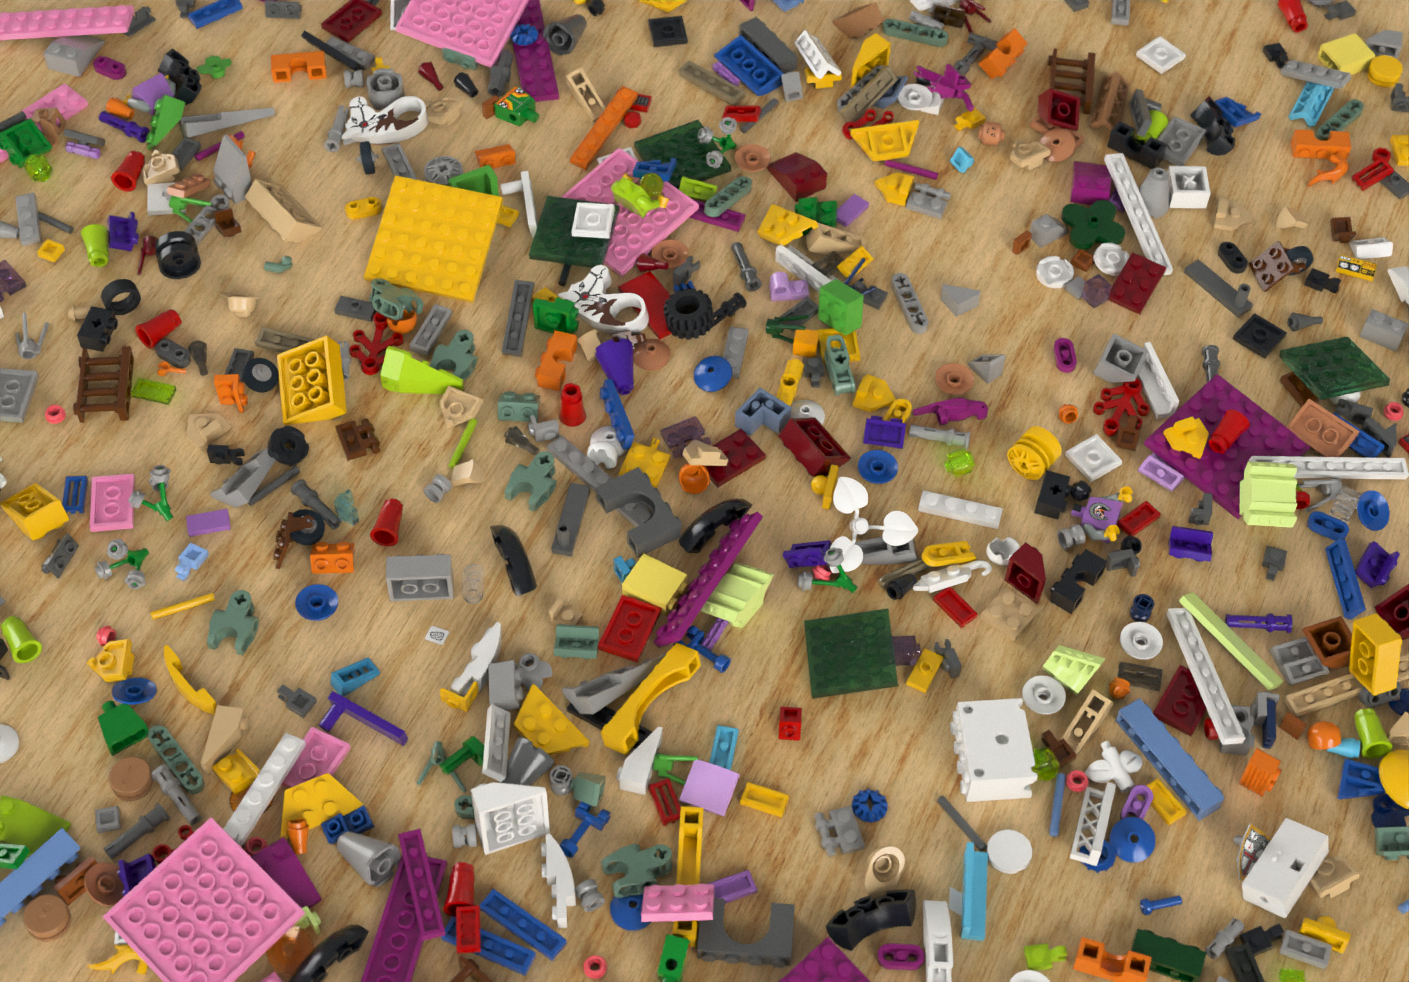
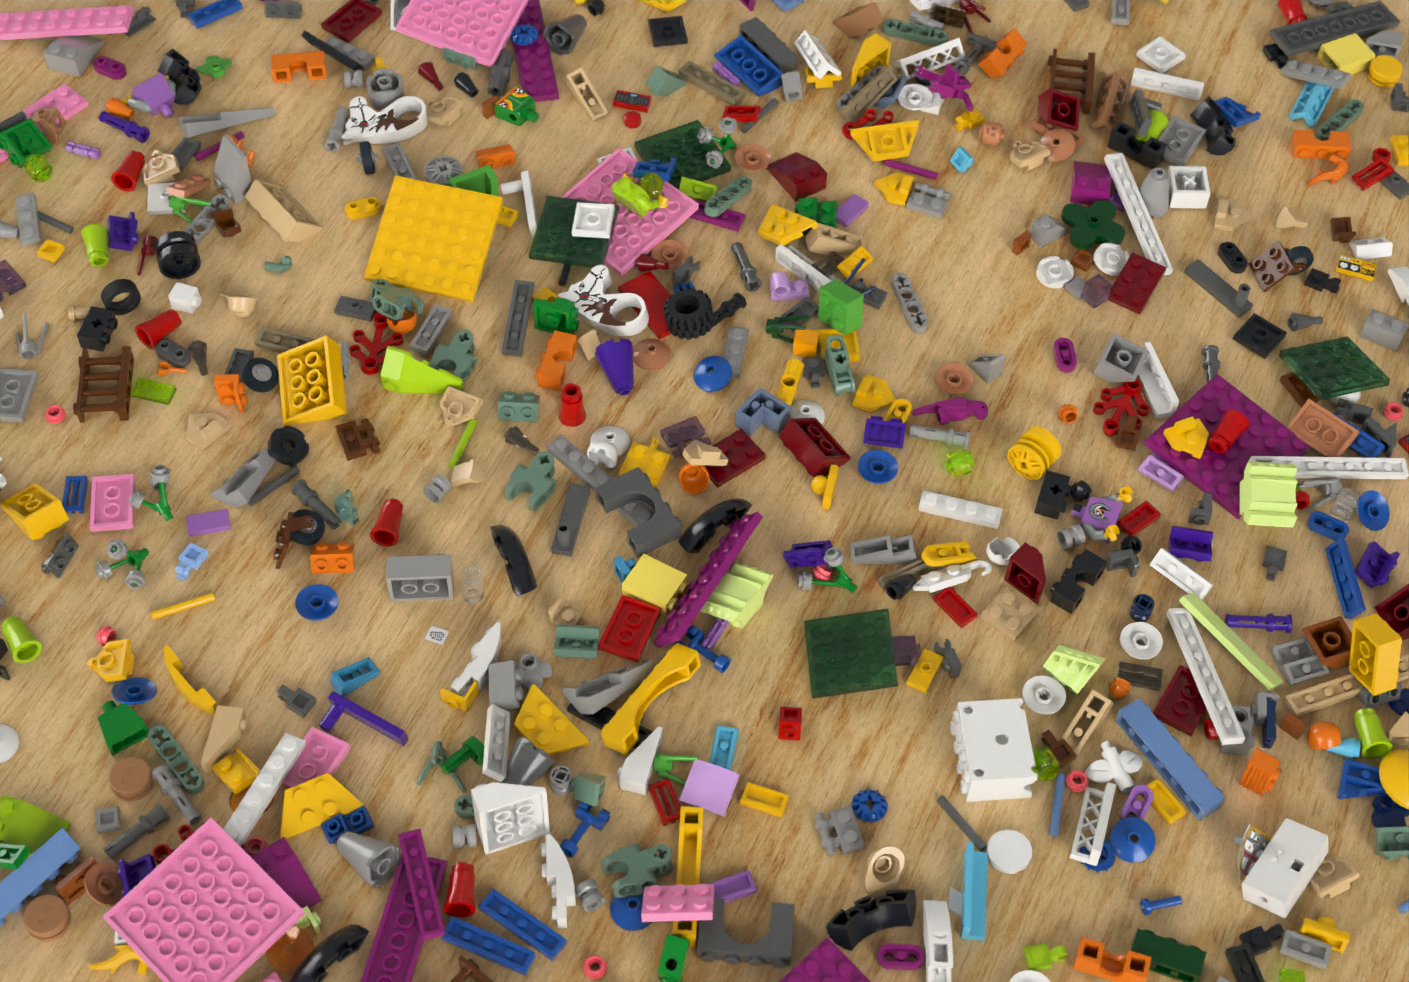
dark grey plate [63,129,106,146] -> none
bright green slope [146,95,185,150] -> none
black plate [207,445,245,466] -> none
sand green piece [207,590,259,655] -> none
orange cone [286,819,309,854] -> none
red plate [456,905,481,954] -> none
light grey bracket [528,415,559,442] -> none
orange plate [570,85,638,170] -> none
blue plate [600,379,635,450] -> none
reddish brown plate [611,330,646,350] -> none
white plant [829,477,918,573] -> none
light grey slope [940,284,981,317] -> none
white plate [1065,434,1122,483] -> none
light grey pin [1205,918,1244,959] -> none
none -> white brick [168,282,201,314]
none -> sand green slope [646,66,687,96]
none -> white fence [893,38,965,80]
none -> white fence [1131,68,1204,100]
none -> white plate [1150,548,1214,601]
none -> dark grey plate [1268,1,1400,57]

